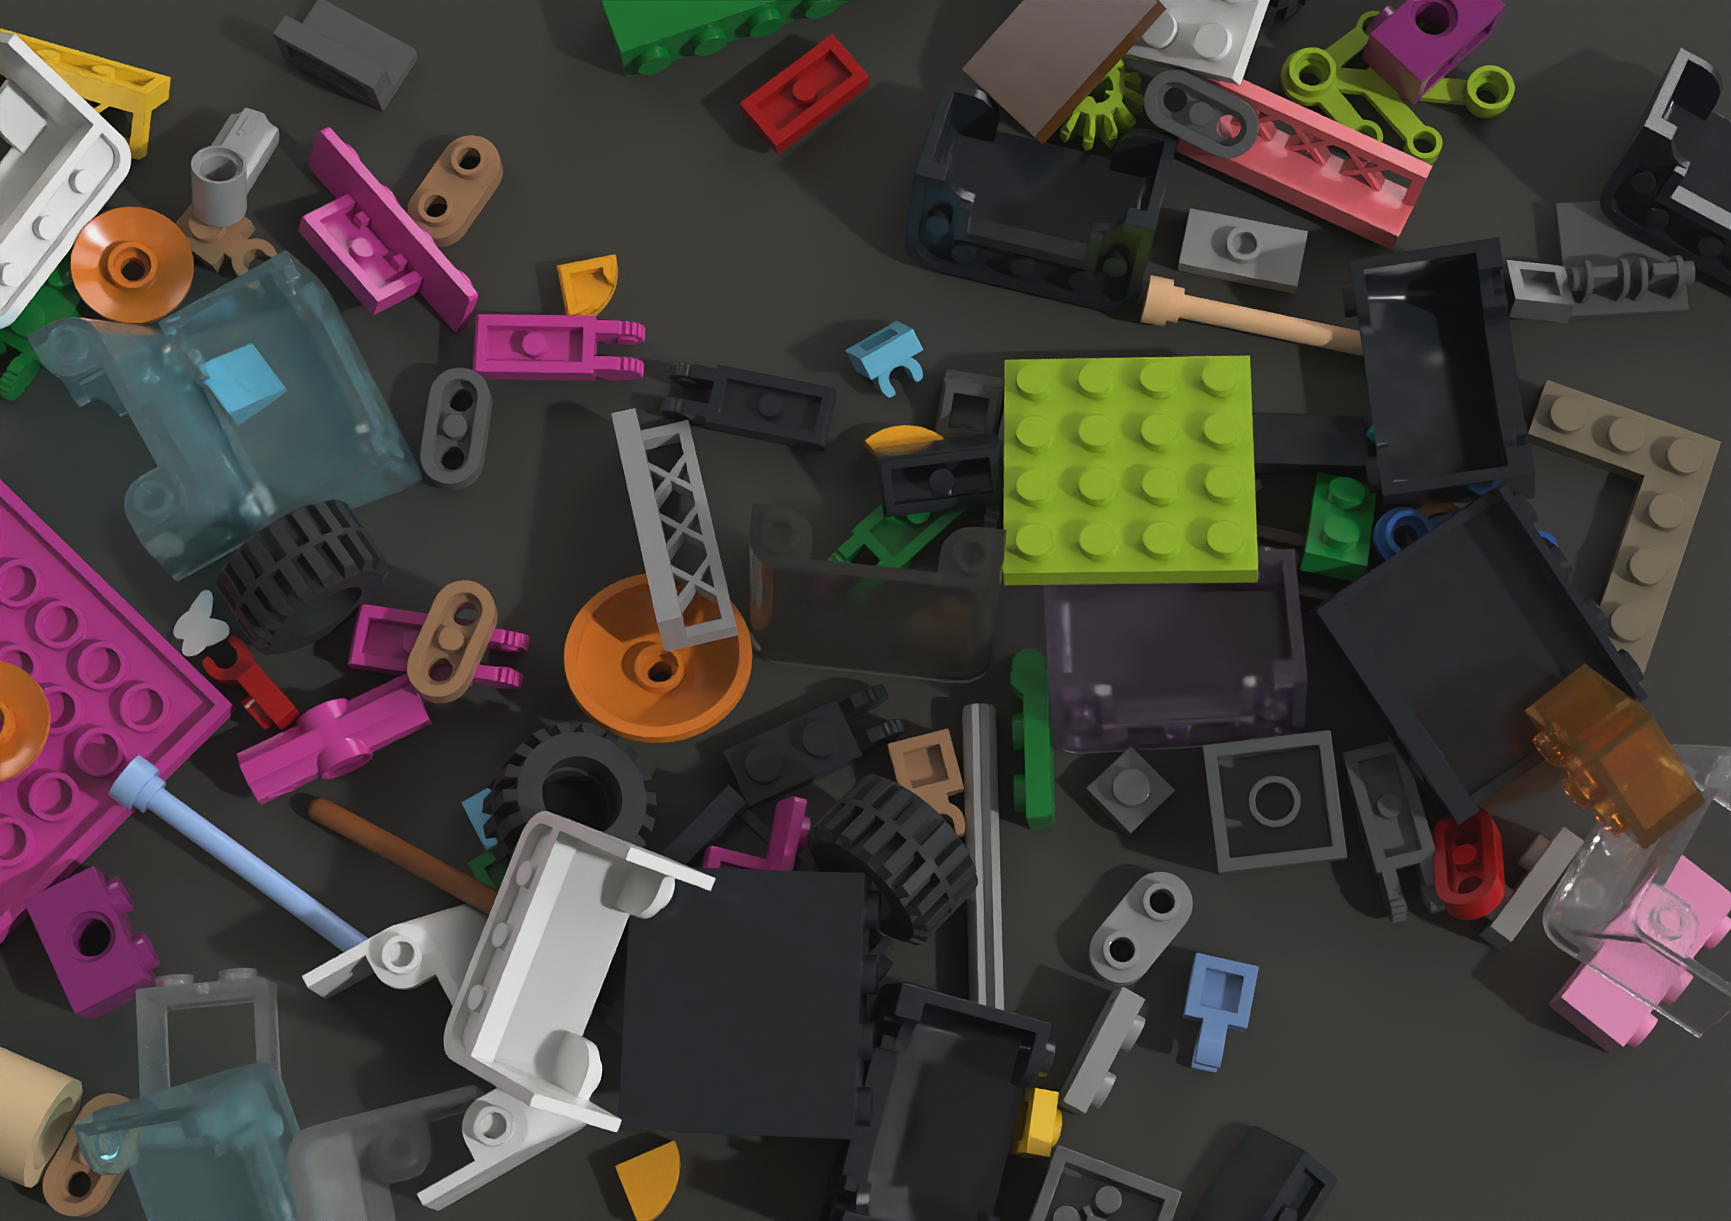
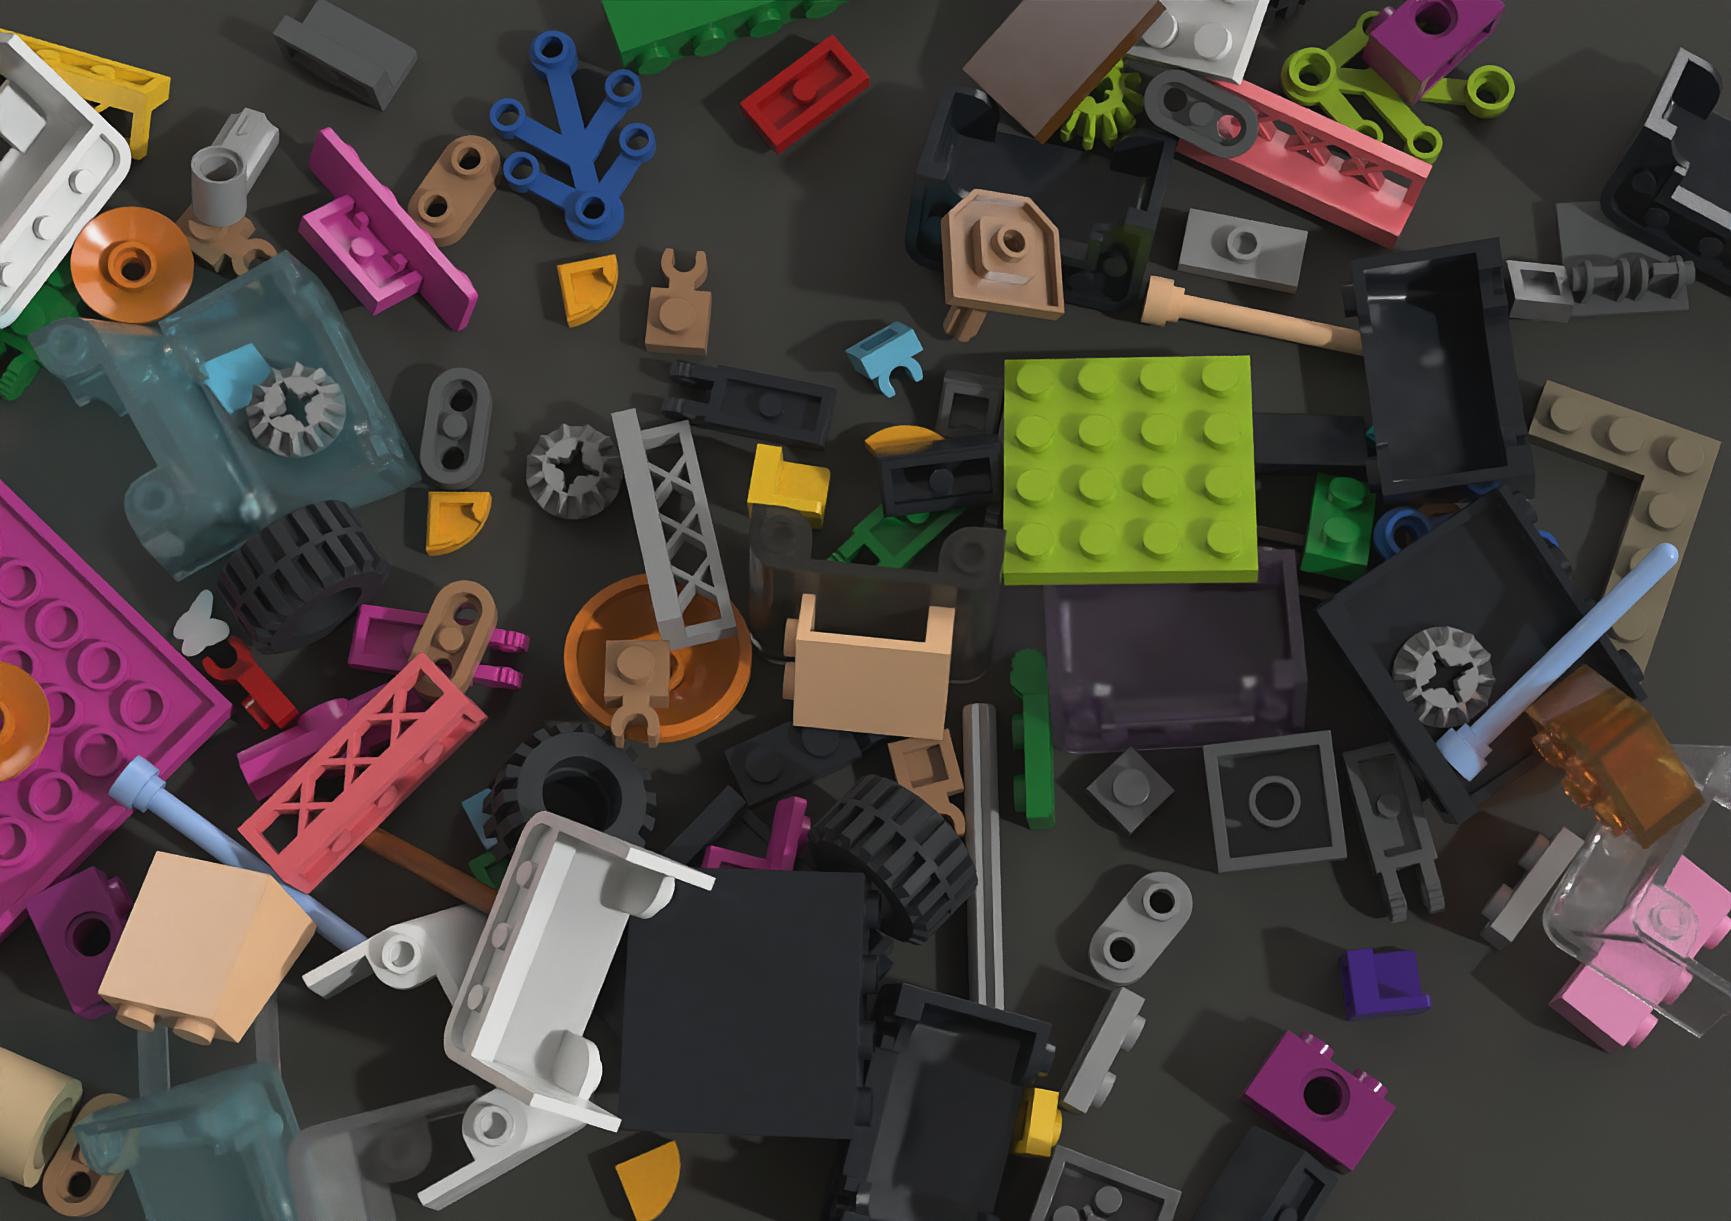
dark pink hinge [473,314,645,381] -> none
medium blue plate [1182,953,1259,1074] -> none
red plate [1432,806,1505,920] -> none
none -> light nougat slope [97,851,317,1045]
none -> coral fence [237,651,489,895]
none -> light grey gear [246,361,346,458]
none -> light orange tile [426,492,492,556]
none -> blue plant [490,30,656,244]
none -> light grey gear [526,424,623,520]
none -> medium nougat plate [604,640,671,748]
none -> medium nougat plate [645,248,712,356]
none -> yellow panel [747,443,831,530]
none -> light nougat panel [783,594,955,740]
none -> medium nougat piece [941,189,1064,342]
none -> magenta brick [1238,1030,1396,1175]
none -> dark purple panel [1338,948,1432,1022]
none -> light grey gear [1392,626,1496,728]
none -> light blue piece [1435,543,1679,781]

